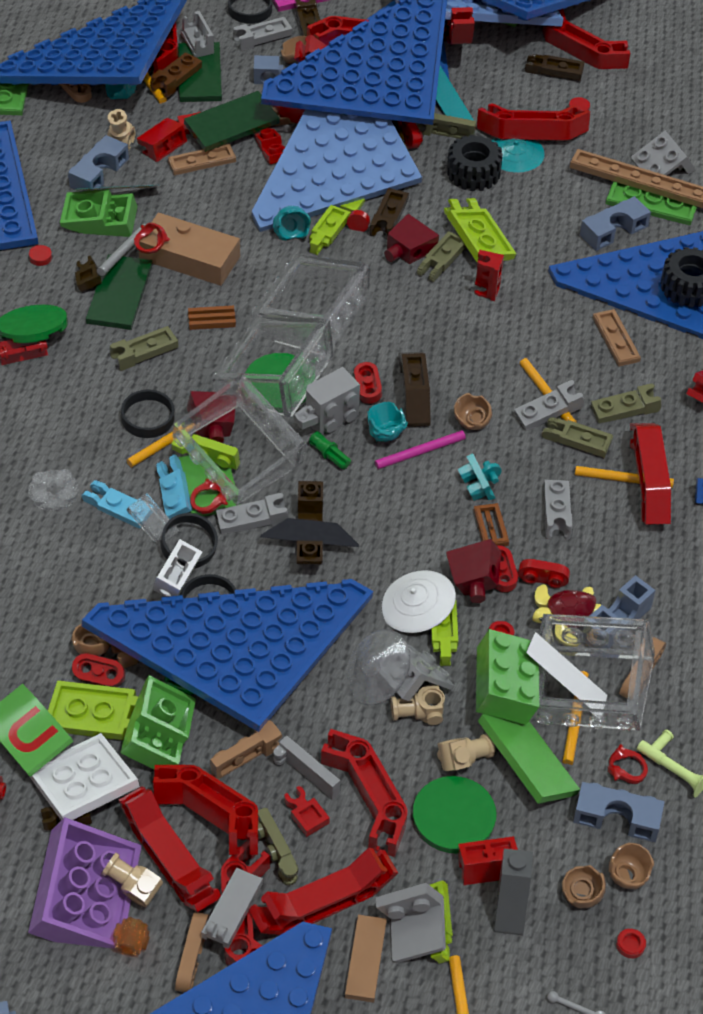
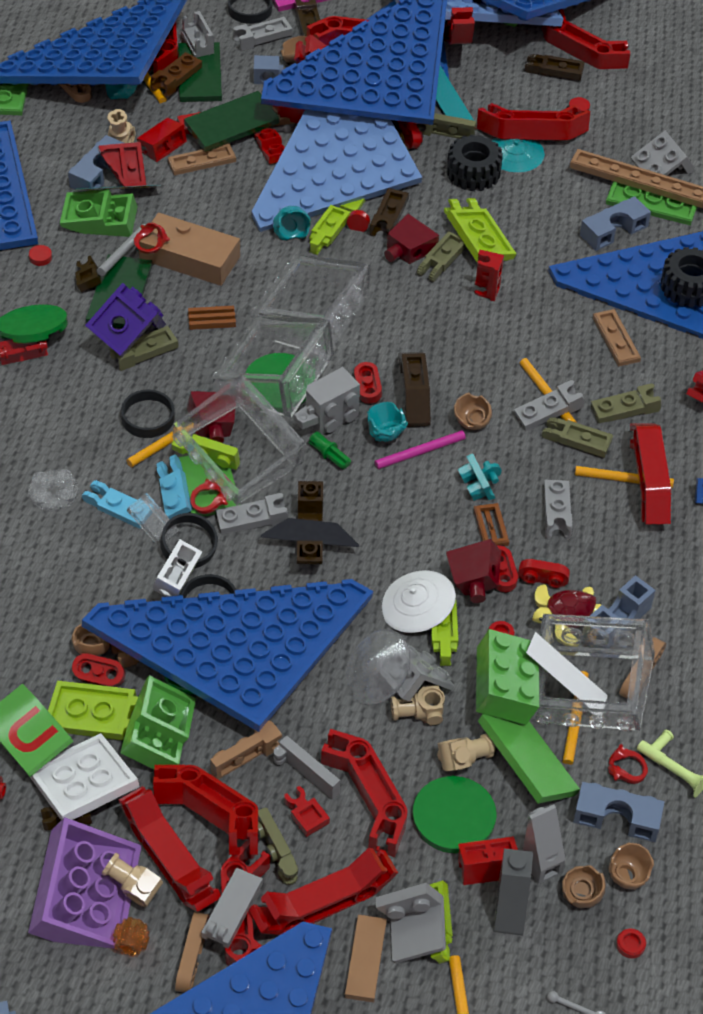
none -> dark purple bracket [85,283,166,357]
none -> red wing [98,142,146,187]
none -> light grey slope [523,805,566,884]

